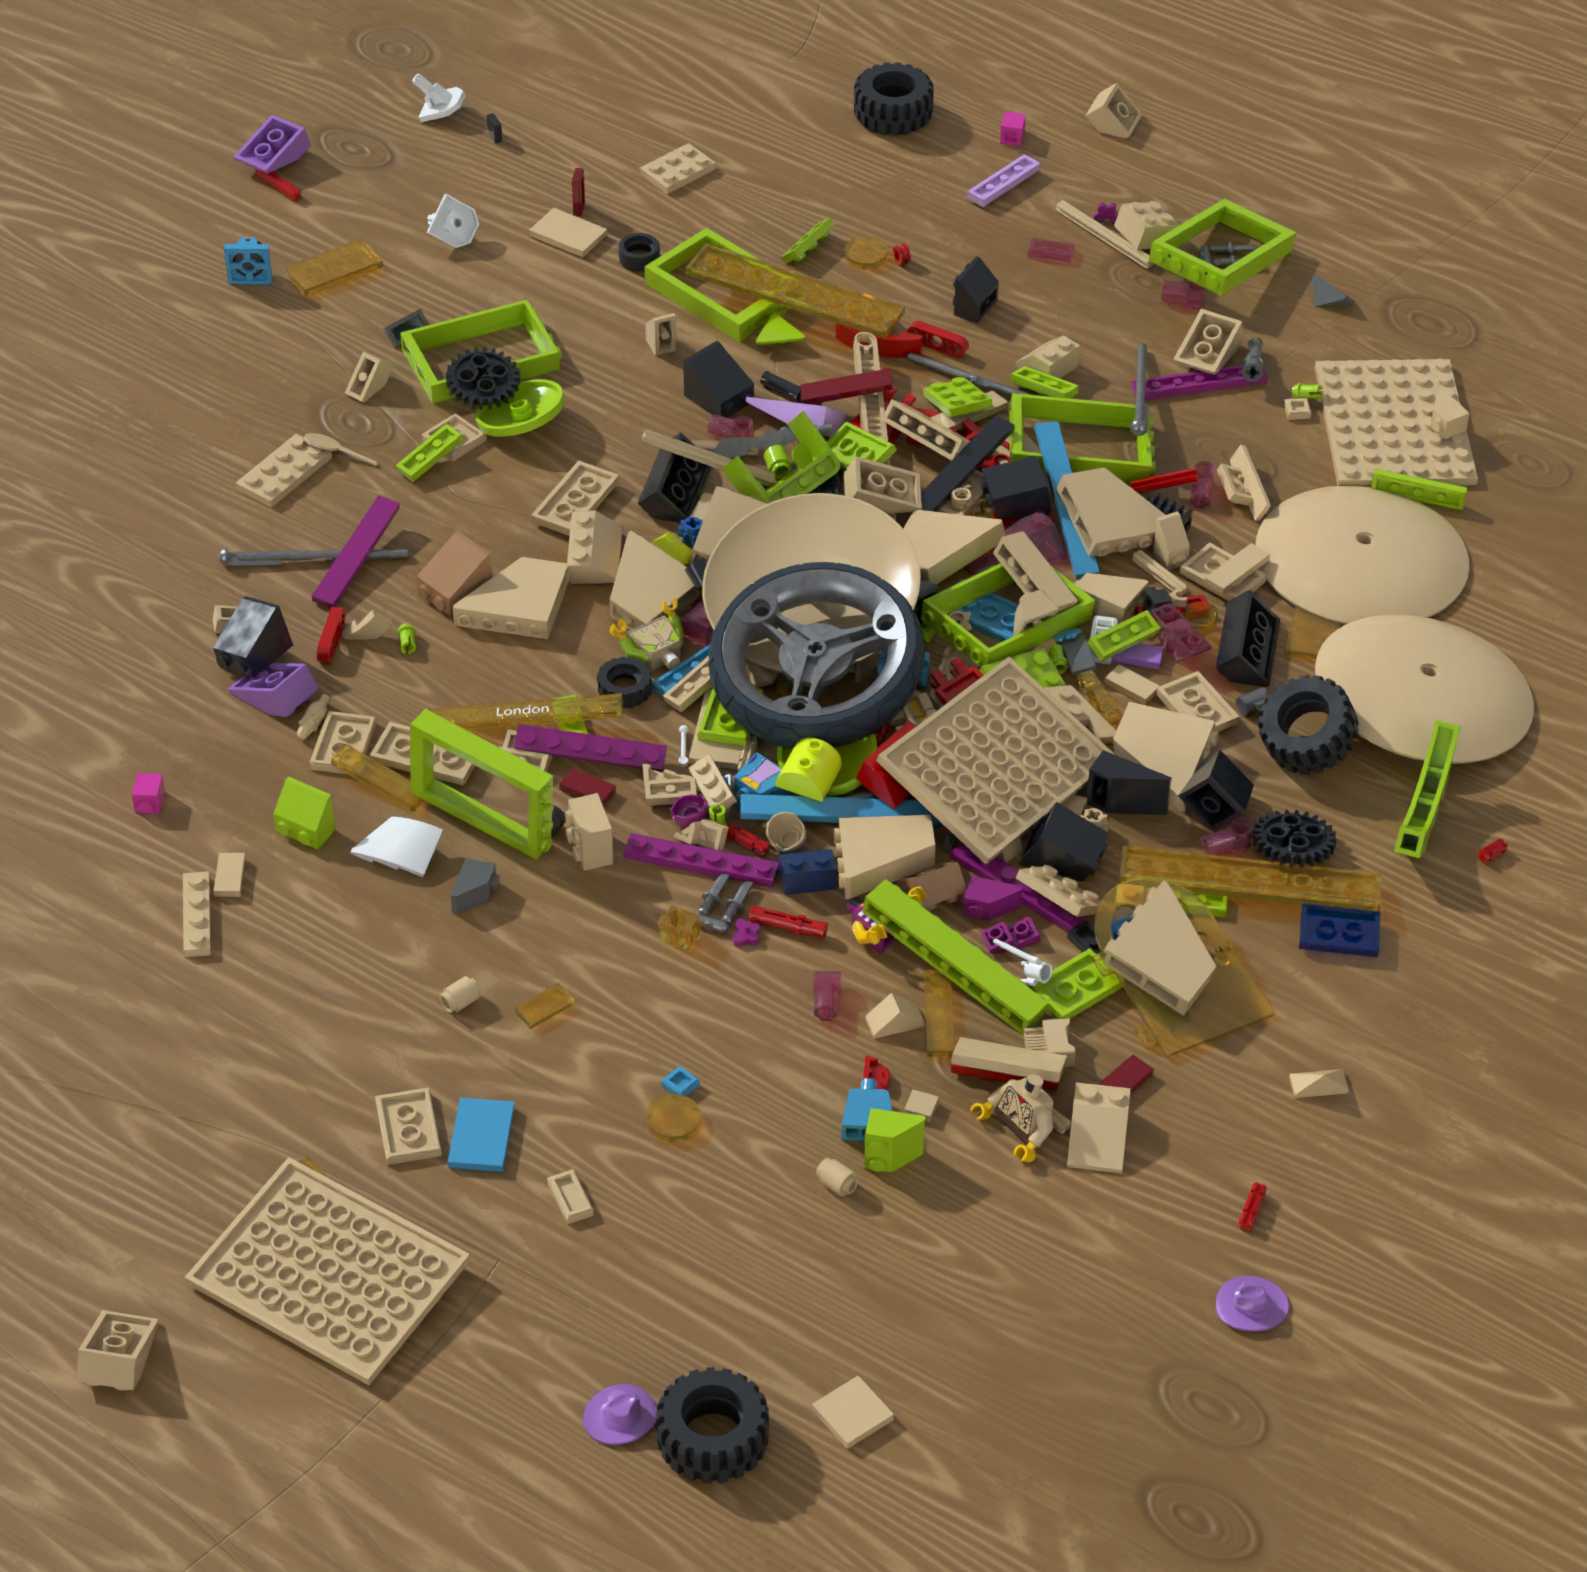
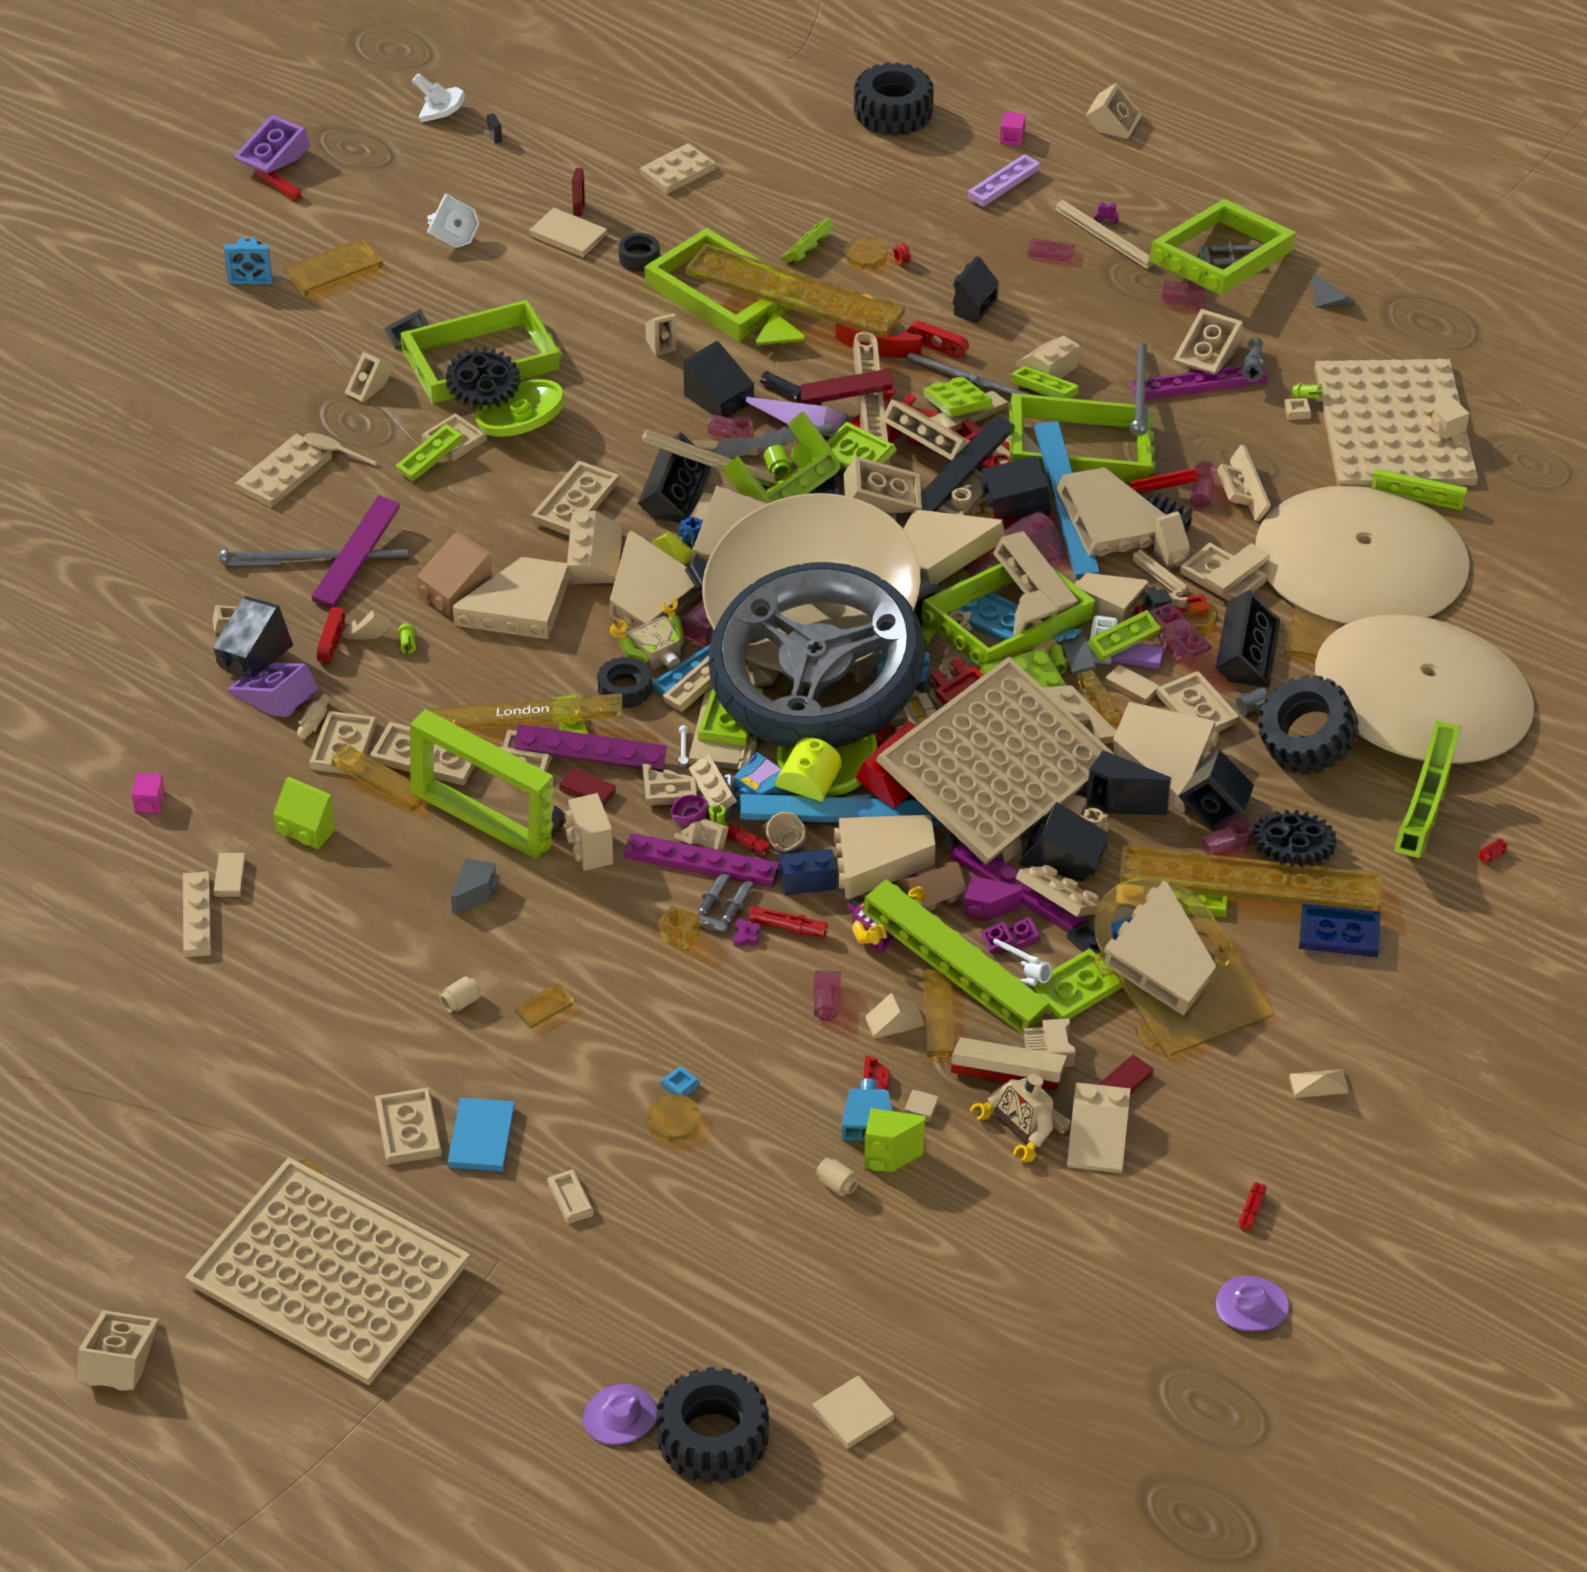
white slope [350,817,443,877] -> none
tan brick [1114,201,1179,250] -> none

